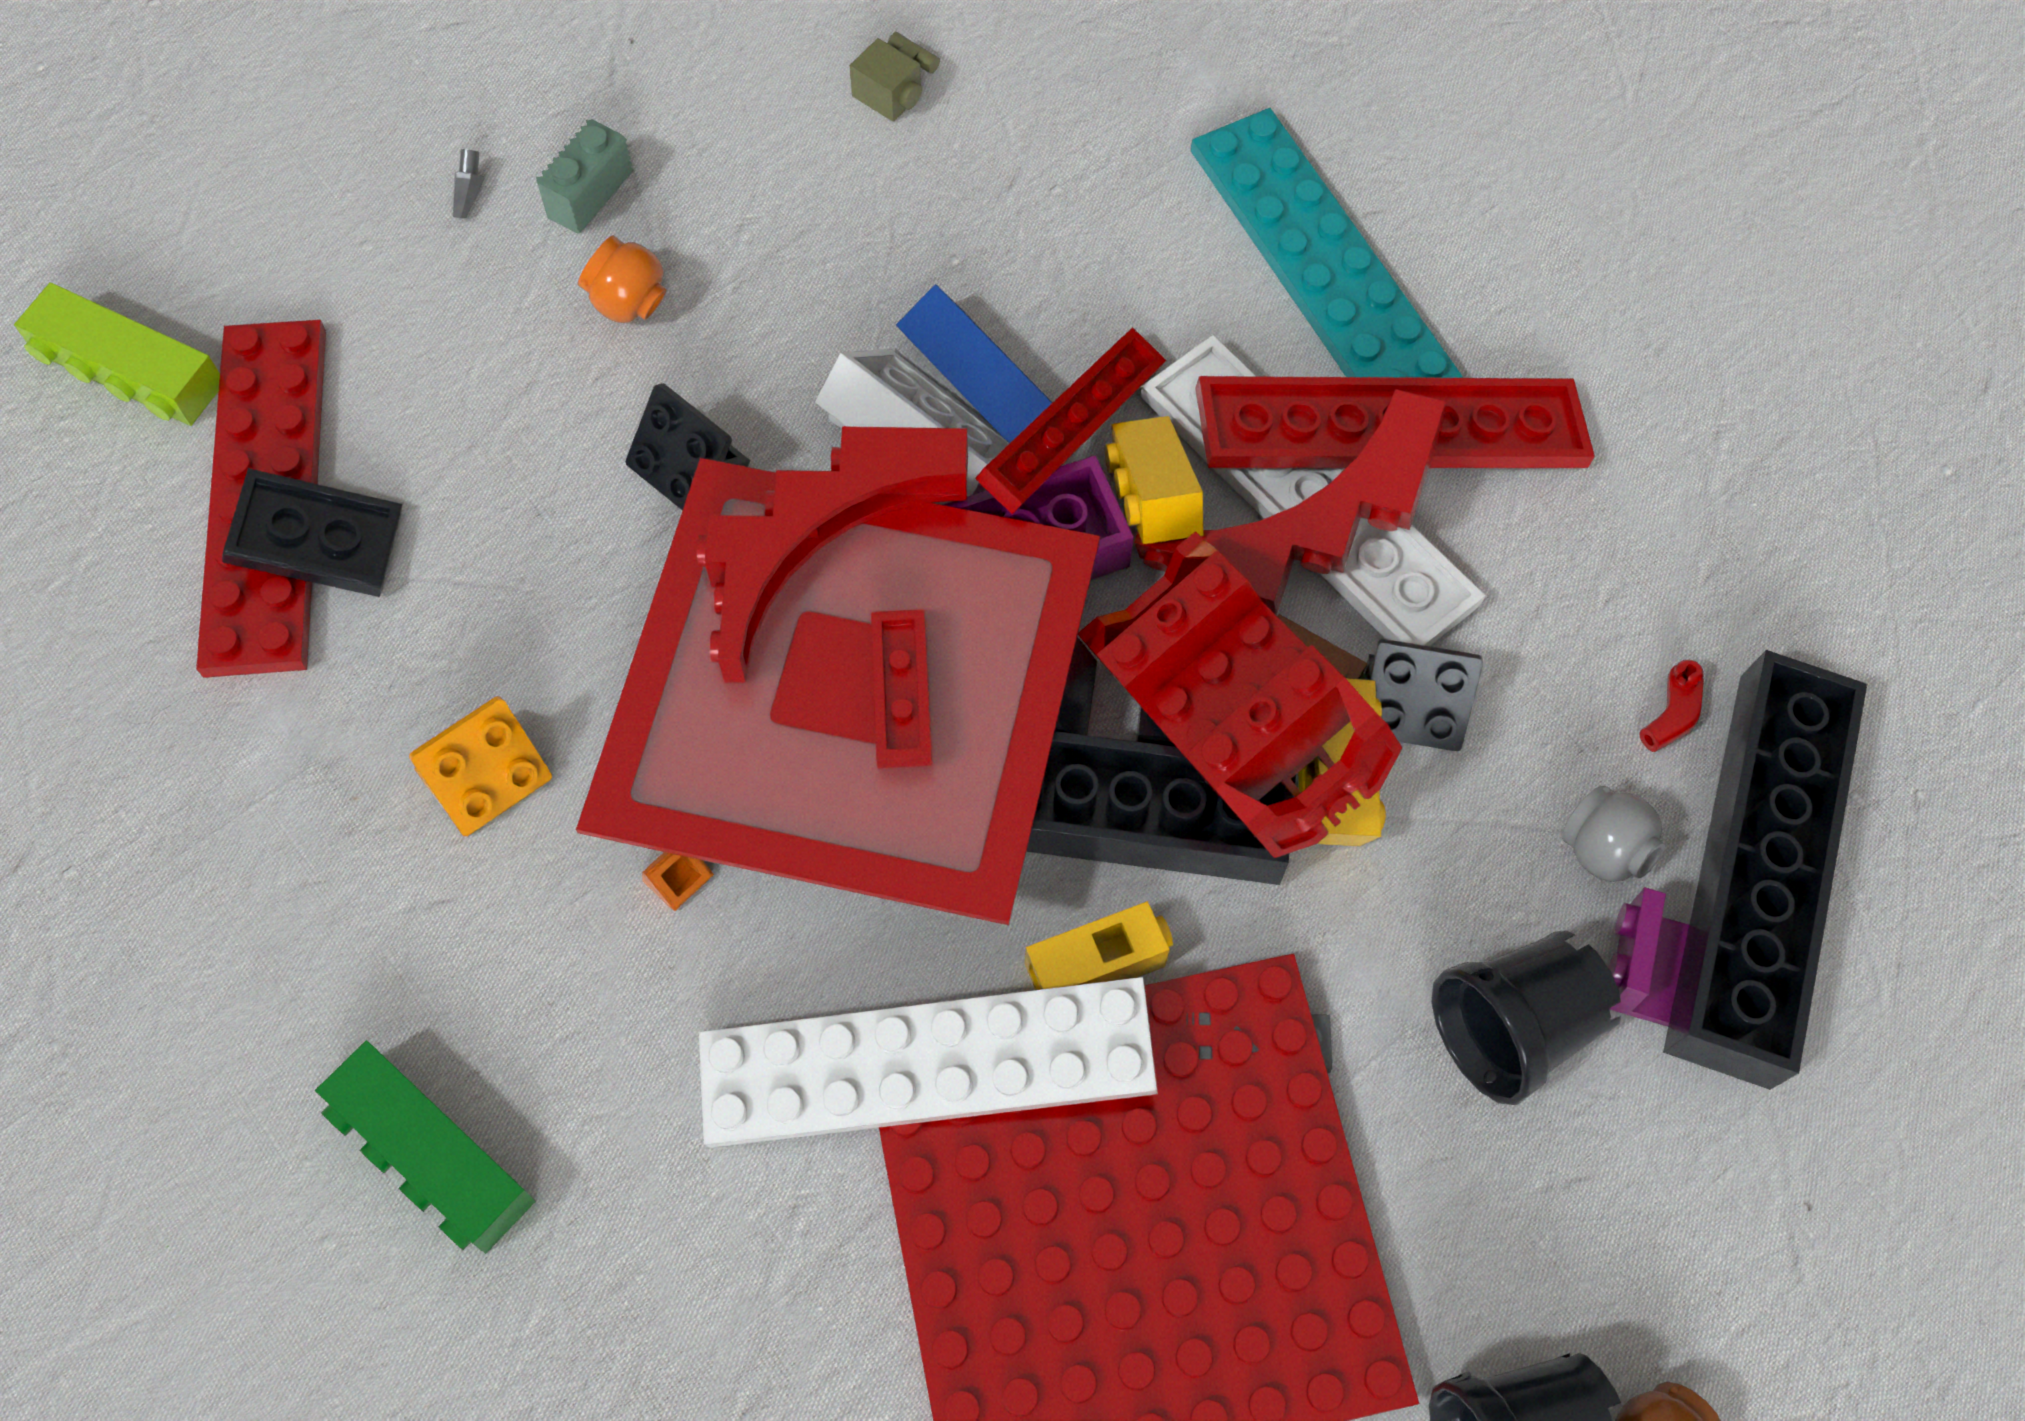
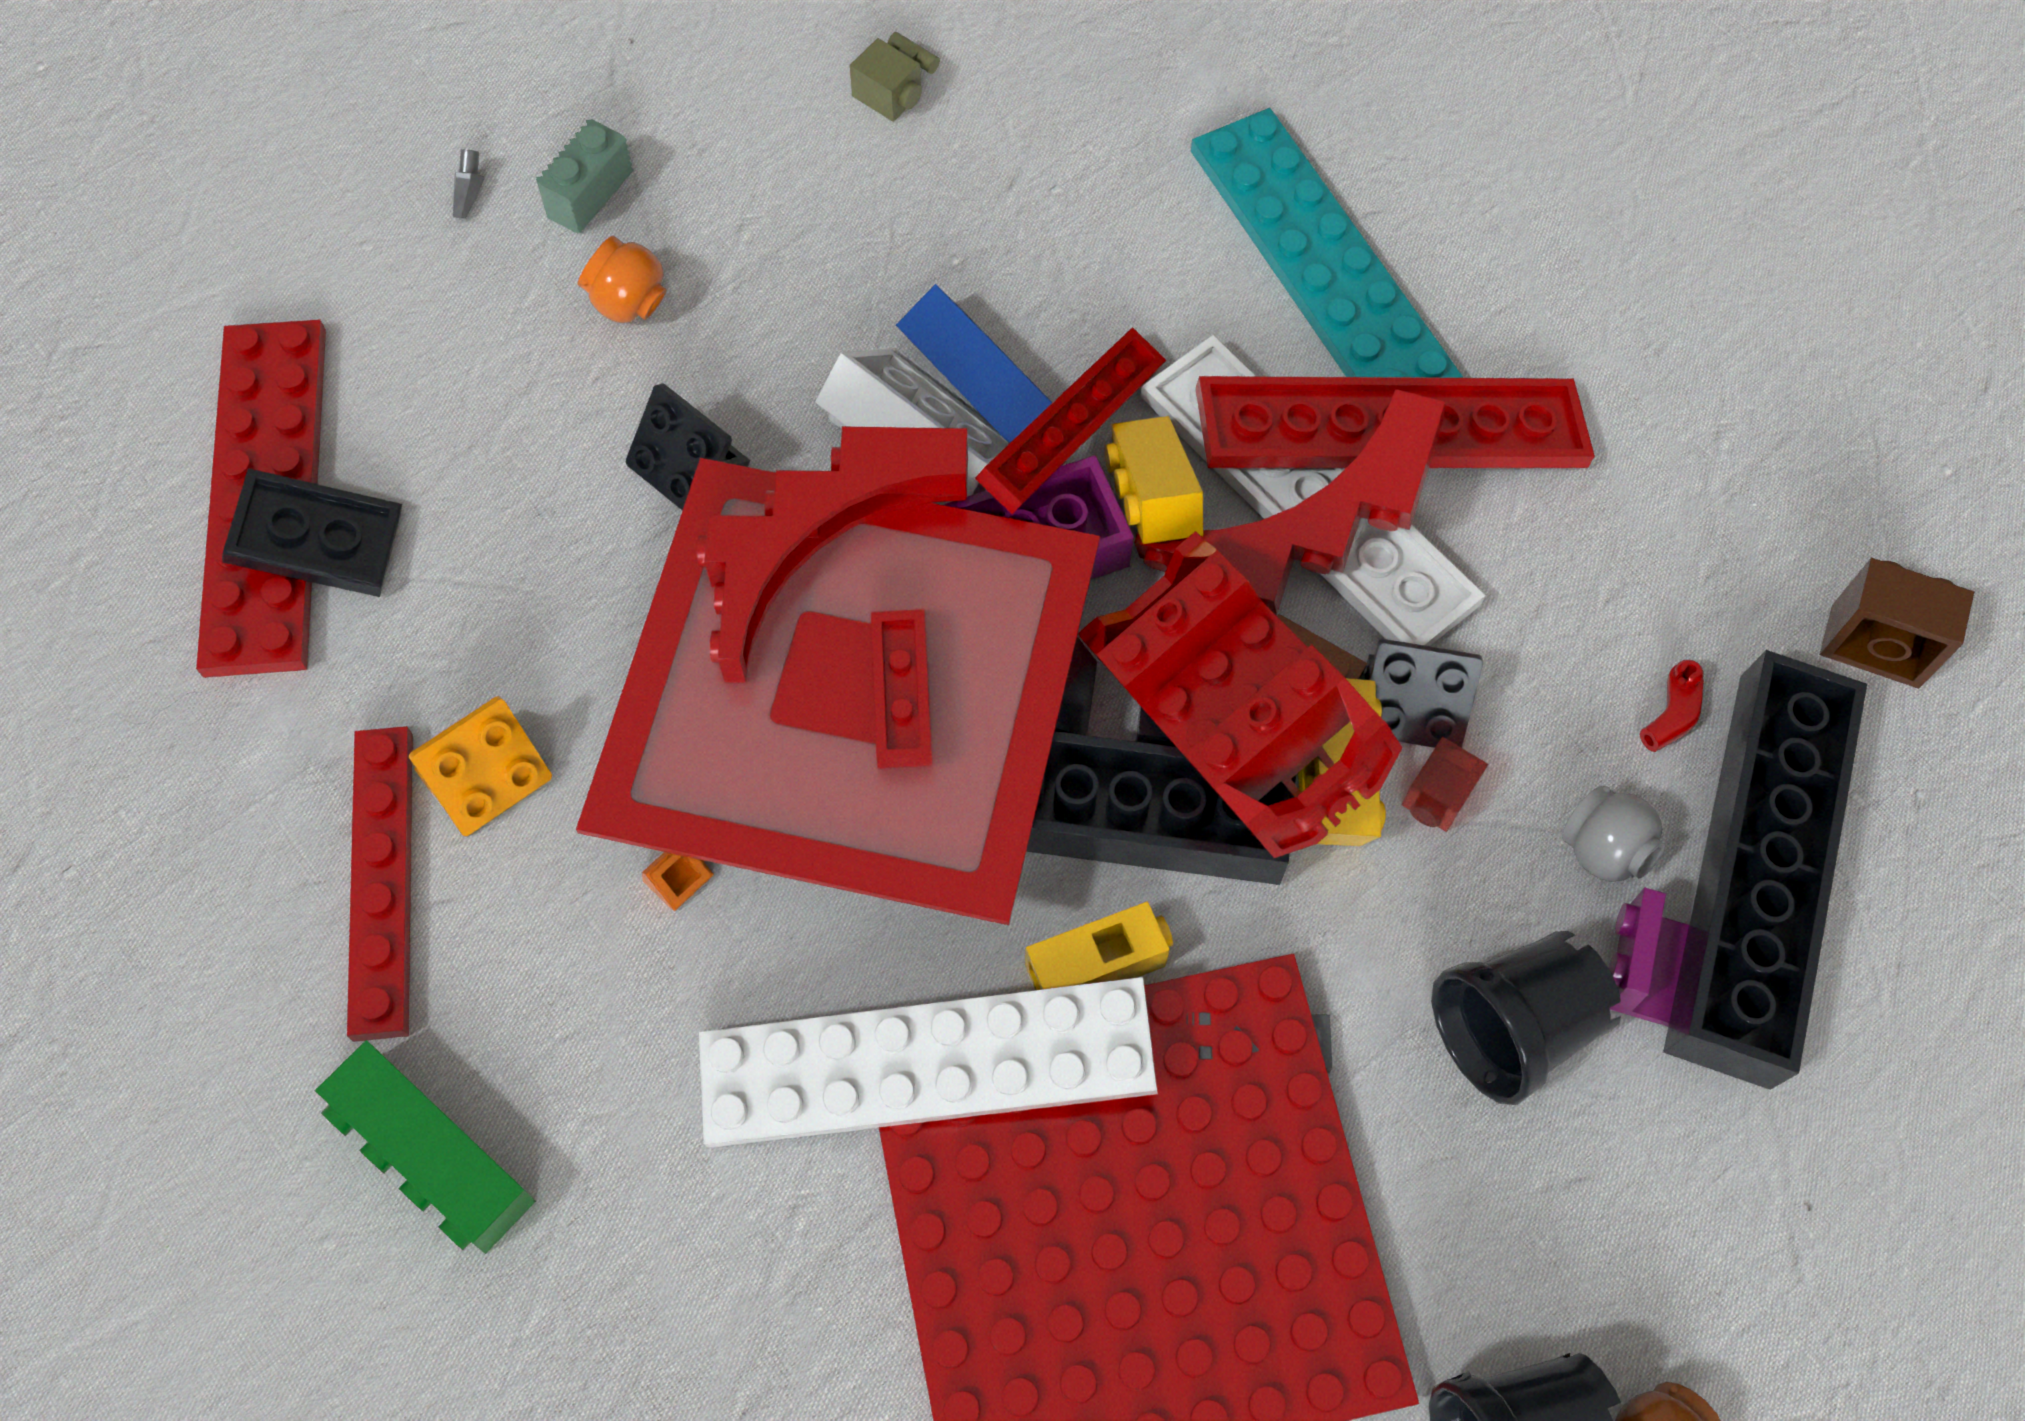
lime brick [14,282,220,426] -> none
none -> red plate [347,726,413,1042]
none -> clear red brick [1401,737,1489,832]
none -> reddish brown brick [1819,557,1975,689]

